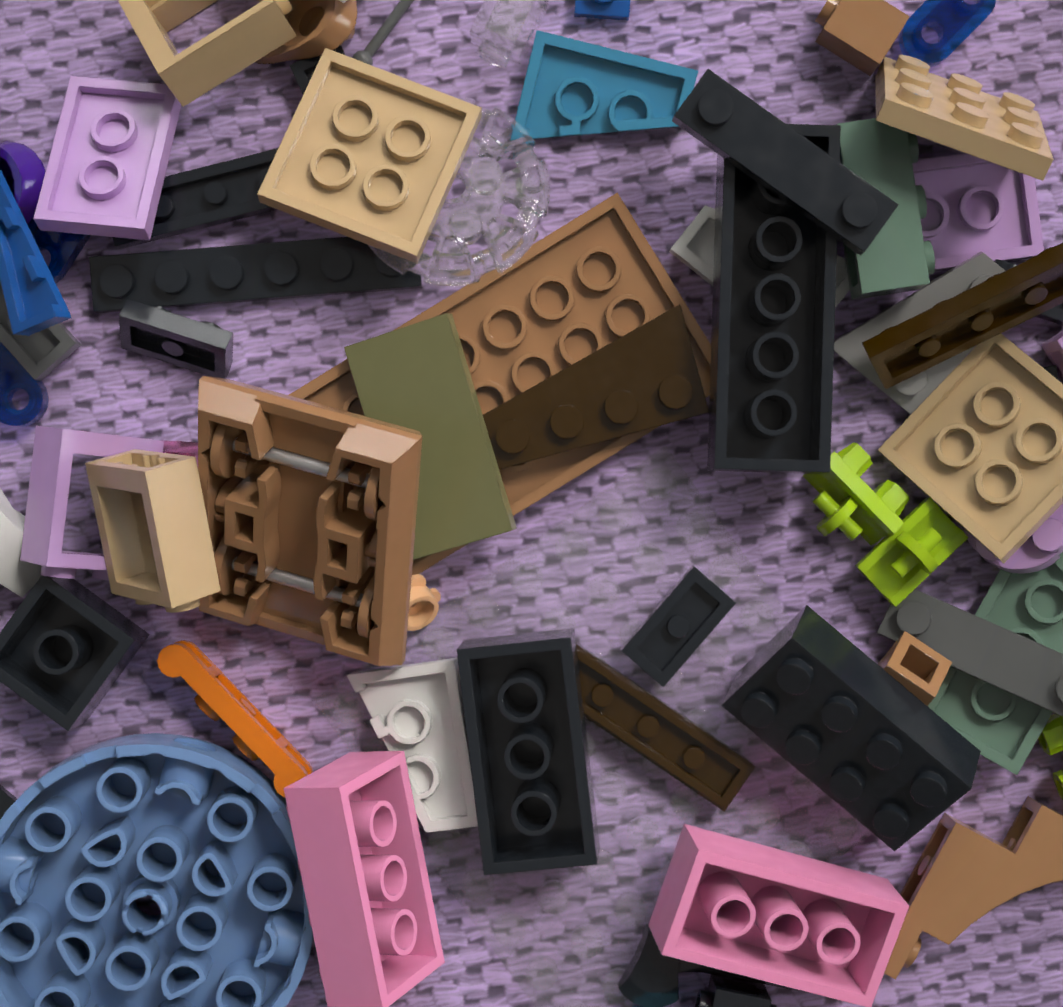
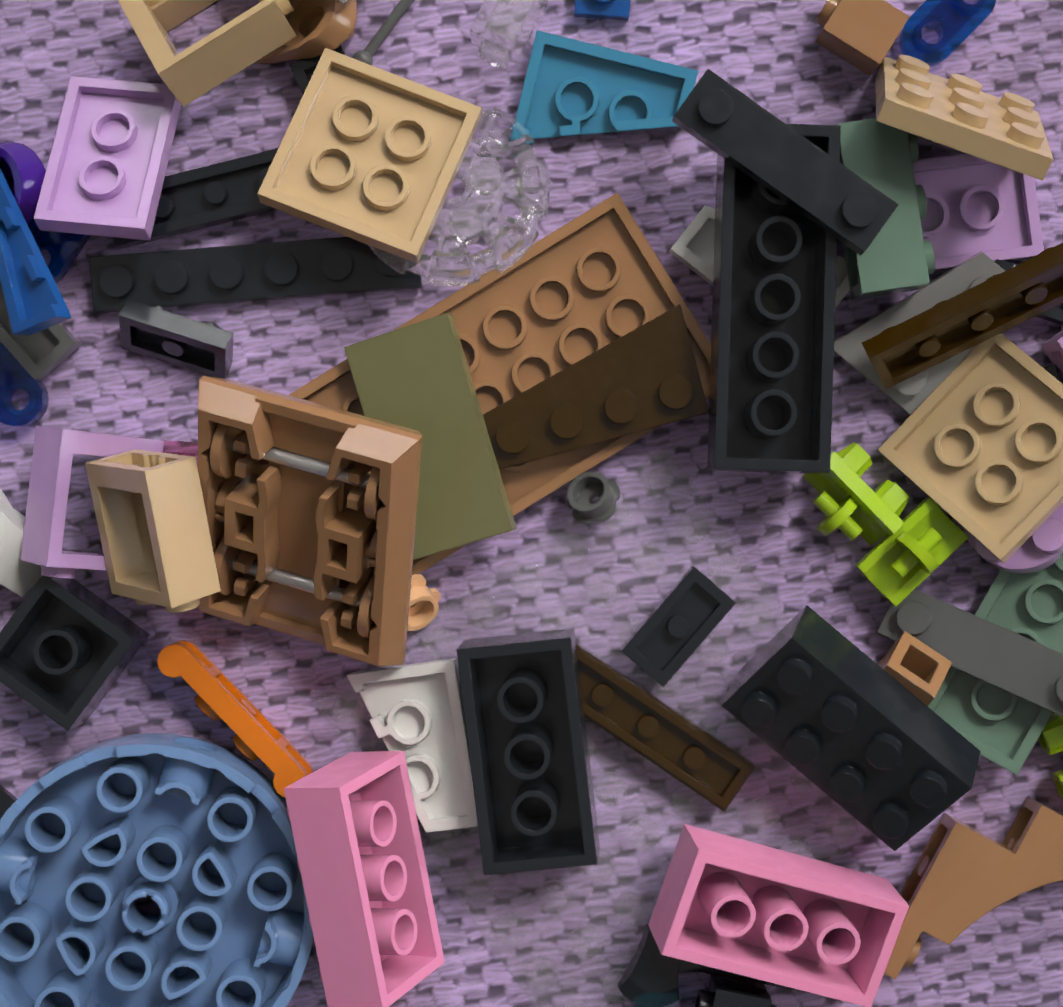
none -> dark grey plate [567,472,620,525]

